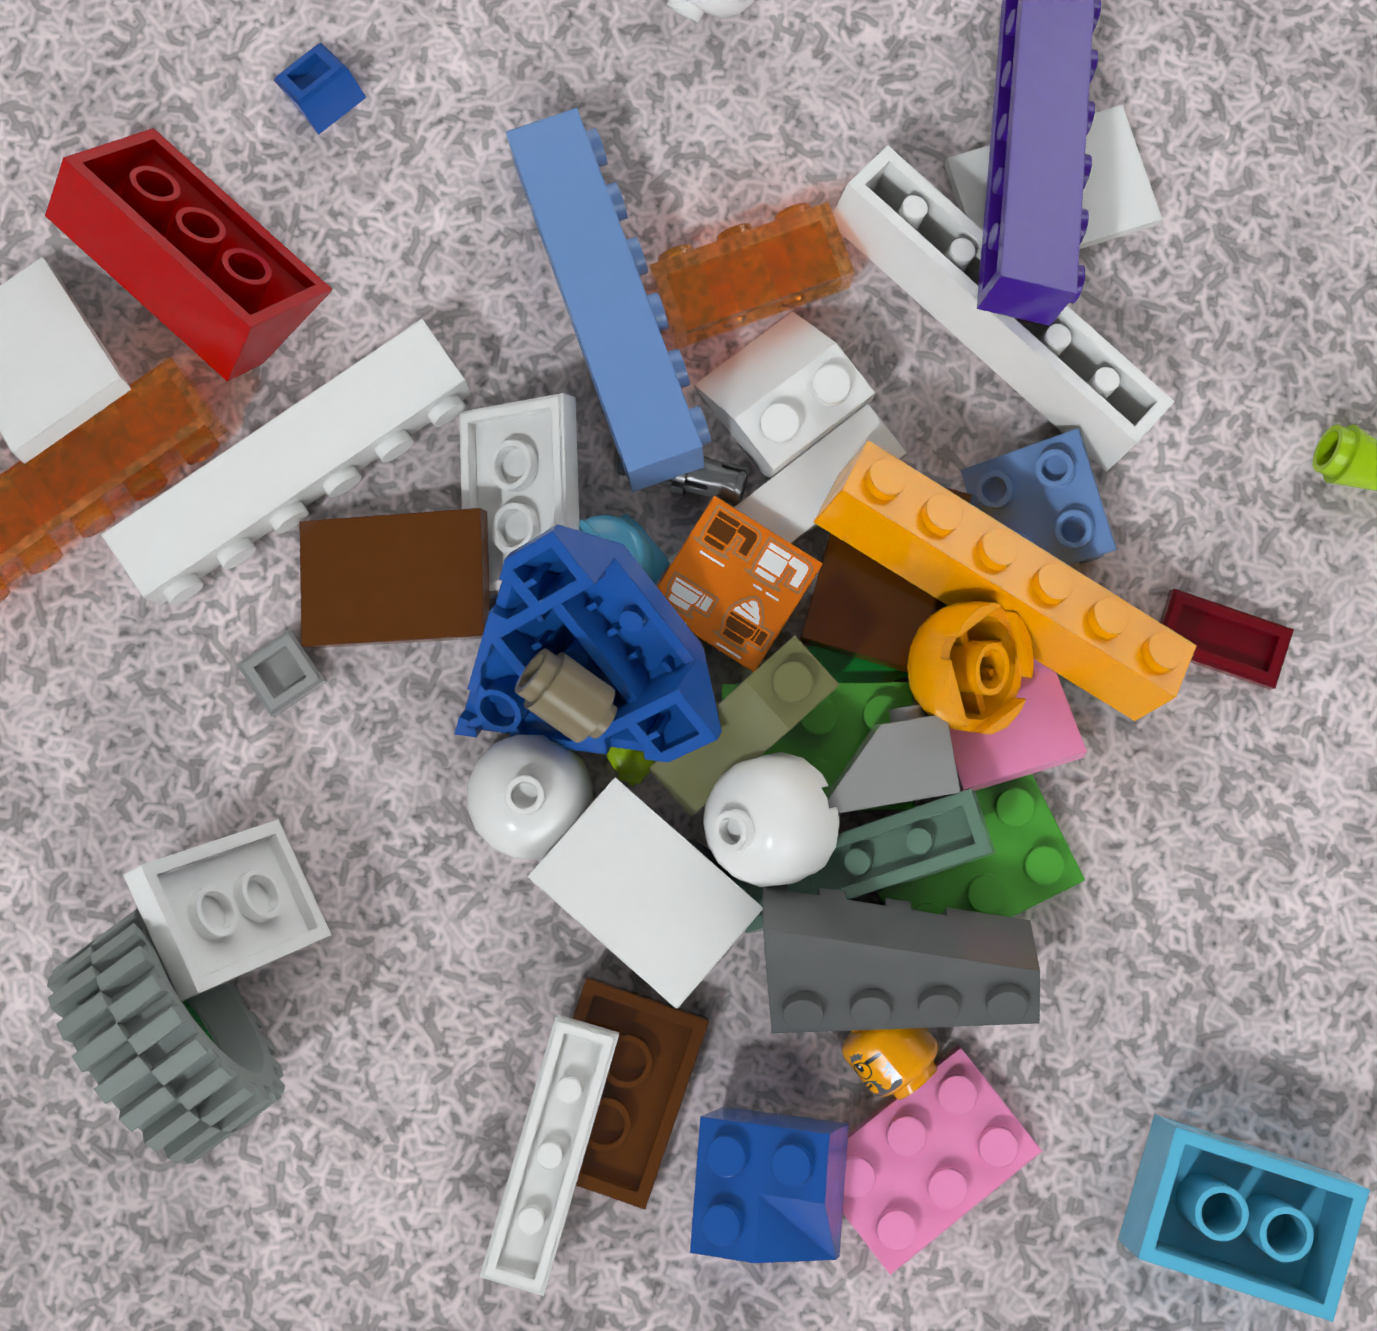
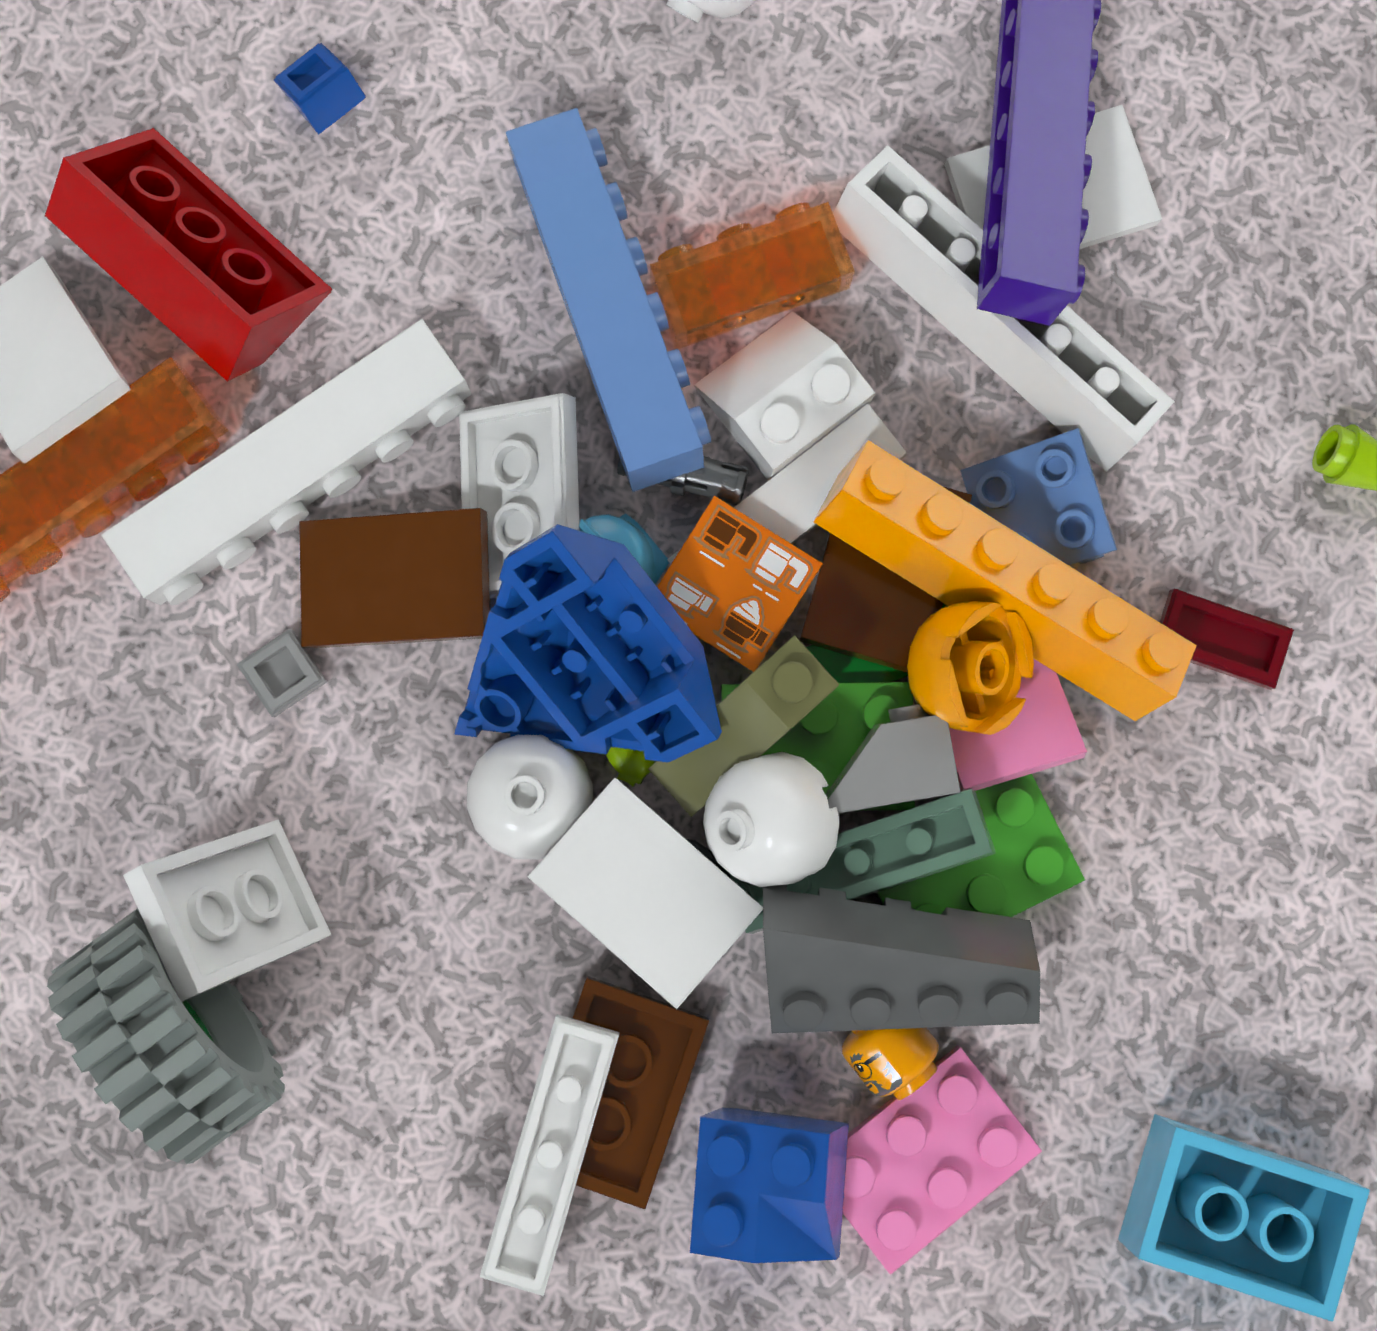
dark tan brick [515,648,617,743] -> none

